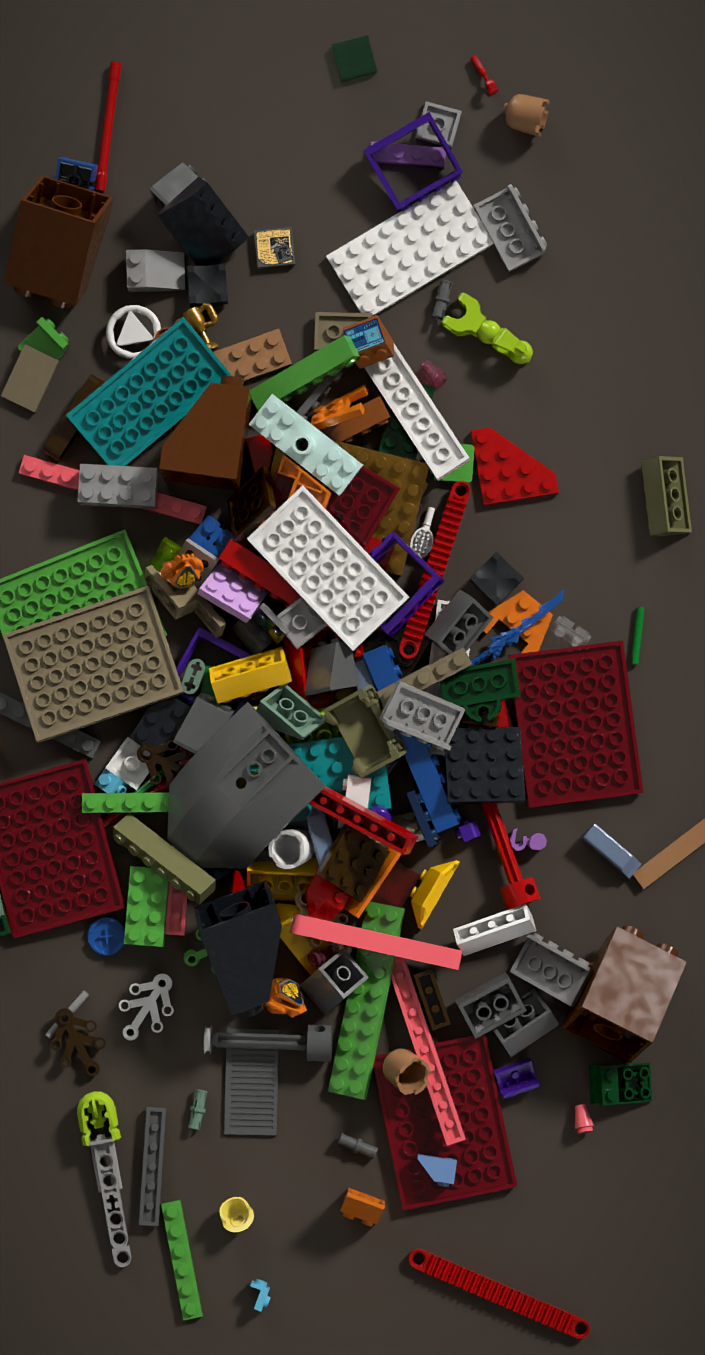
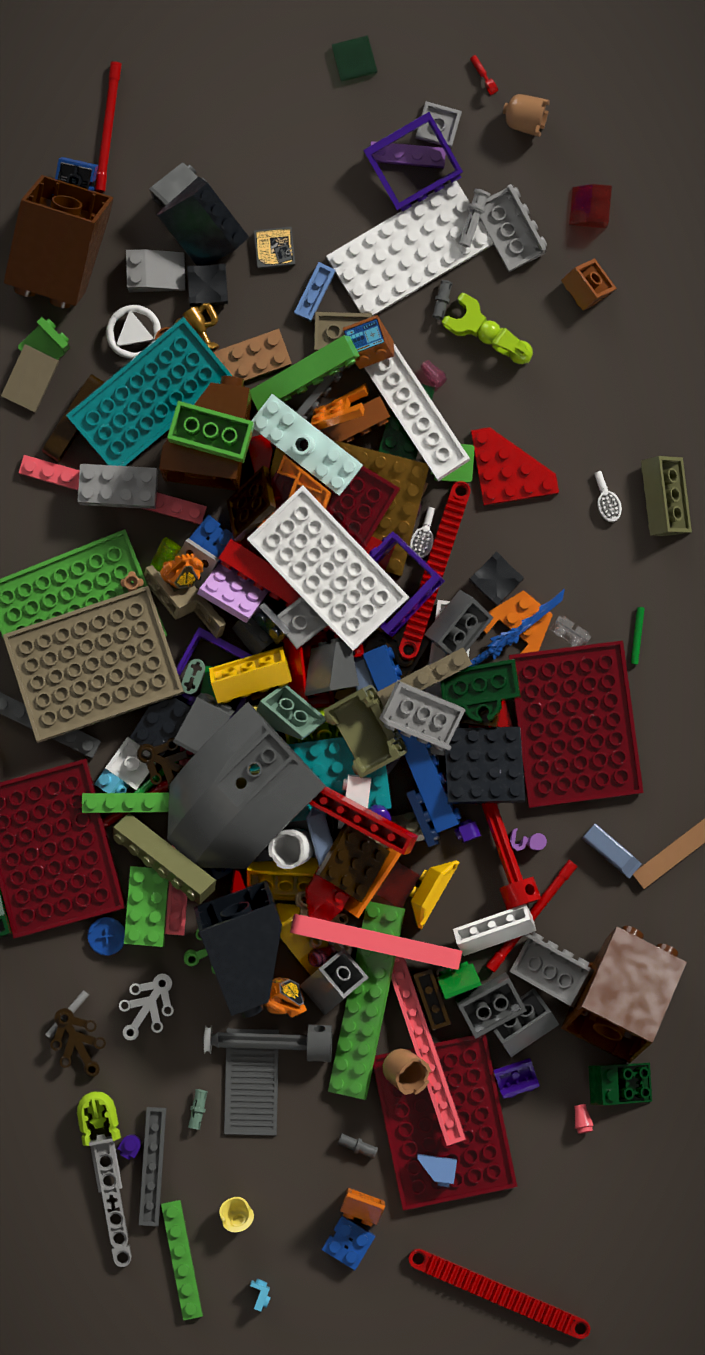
none -> dark purple plate [118,1134,141,1160]
none -> medium nougat plate [121,571,144,592]
none -> bright green brick [167,401,254,463]
none -> medium blue plate [294,262,336,322]
none -> blue piece [322,1215,375,1270]
none -> green slope [436,961,482,999]
none -> light grey pin [459,189,491,248]
none -> red piece [485,860,578,973]
none -> dark orange slope [561,258,617,310]
none -> clear red slope [569,184,612,228]
none -> white piece [594,471,622,522]

